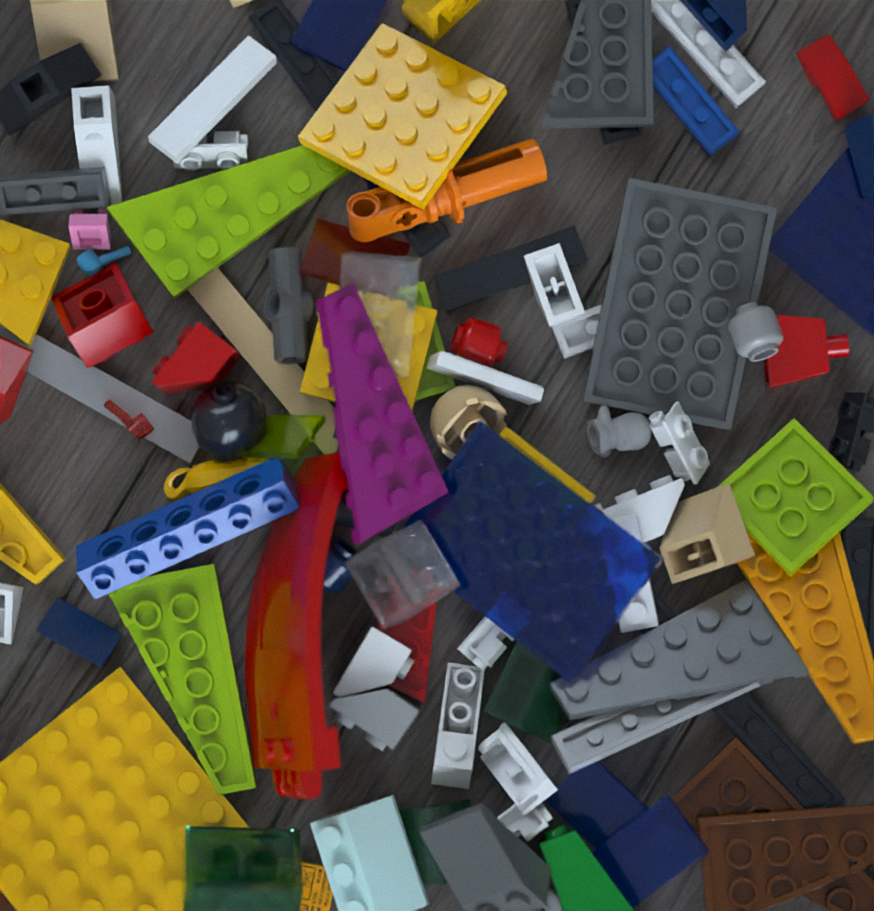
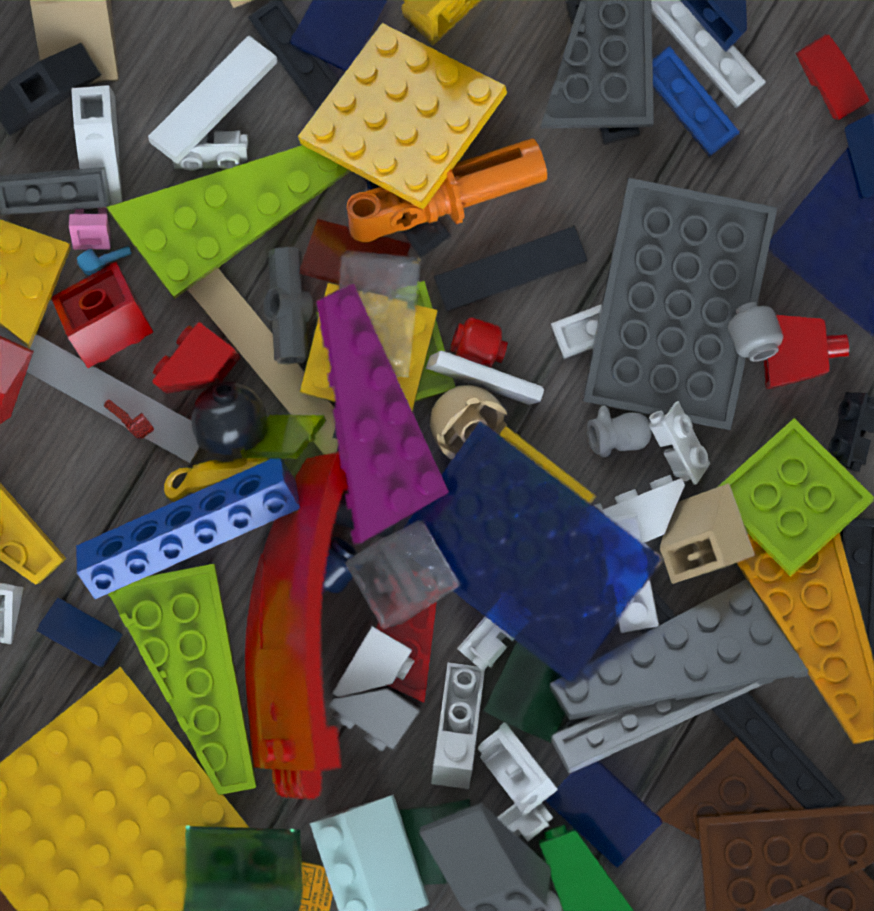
white slope [524,243,585,327] -> none
clear blue piece [592,795,710,908] -> none

